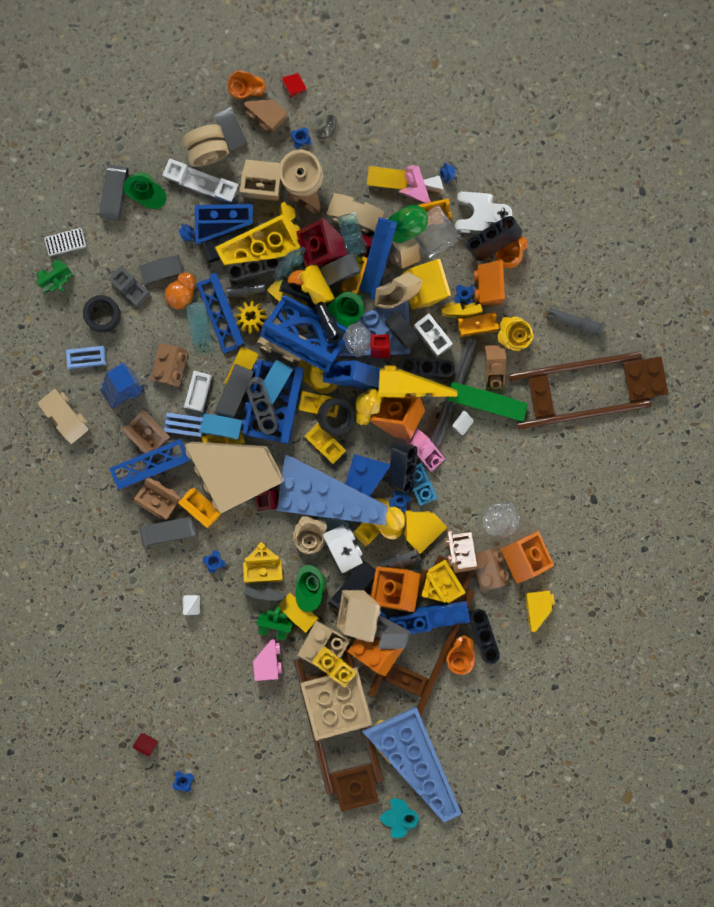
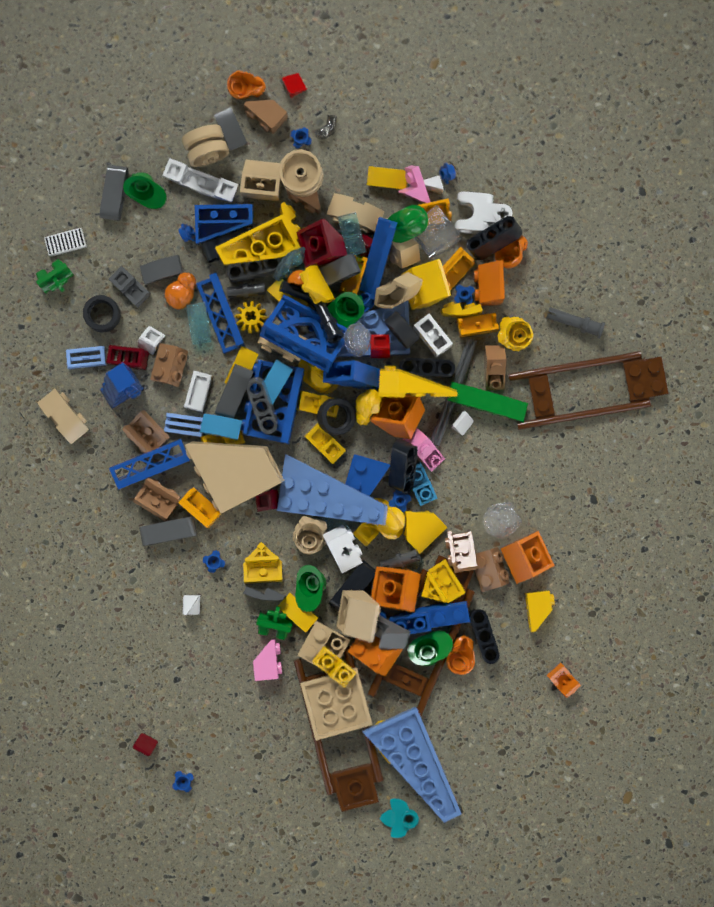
none -> dark red slope [106,345,149,370]
none -> white slope [137,326,165,355]
none -> blue plate [361,292,375,312]
none -> green piece [408,631,453,666]
none -> light orange hinge [443,247,475,291]
none -> orange bracket [546,663,581,698]

